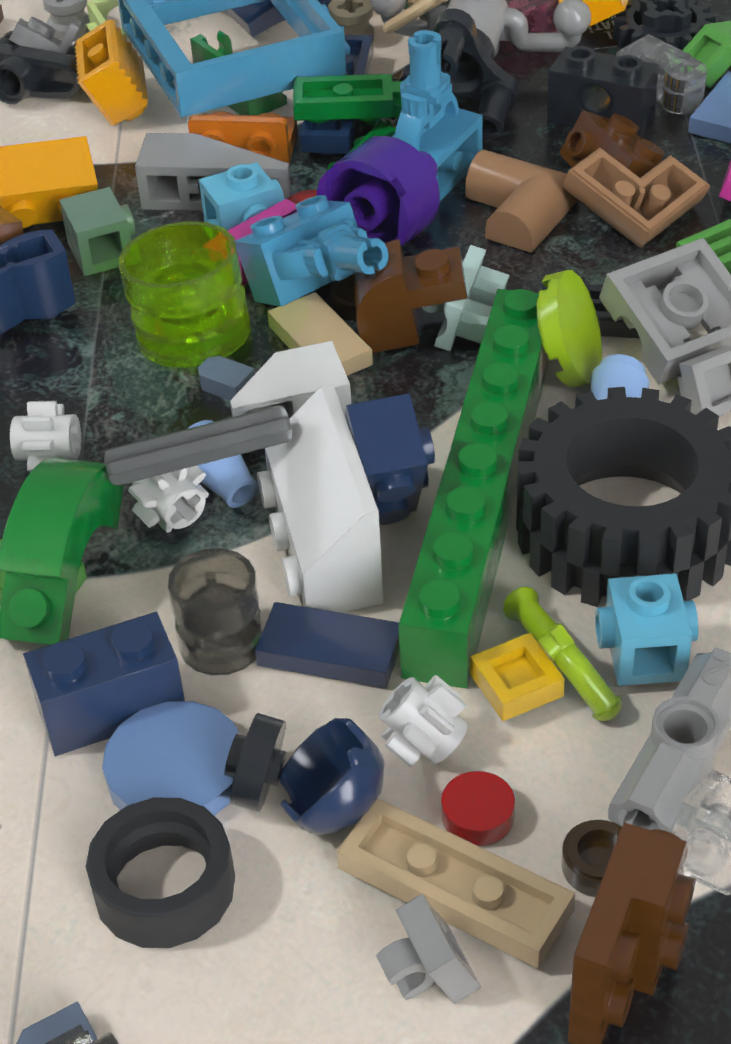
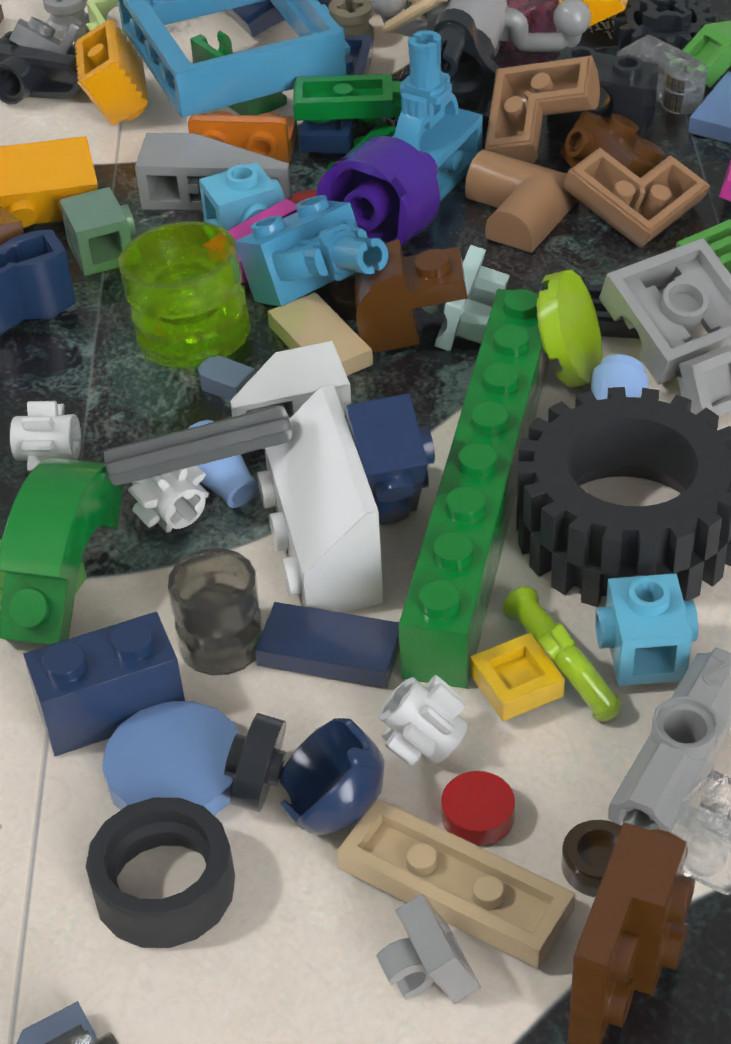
none -> medium nougat brick [485,56,600,164]

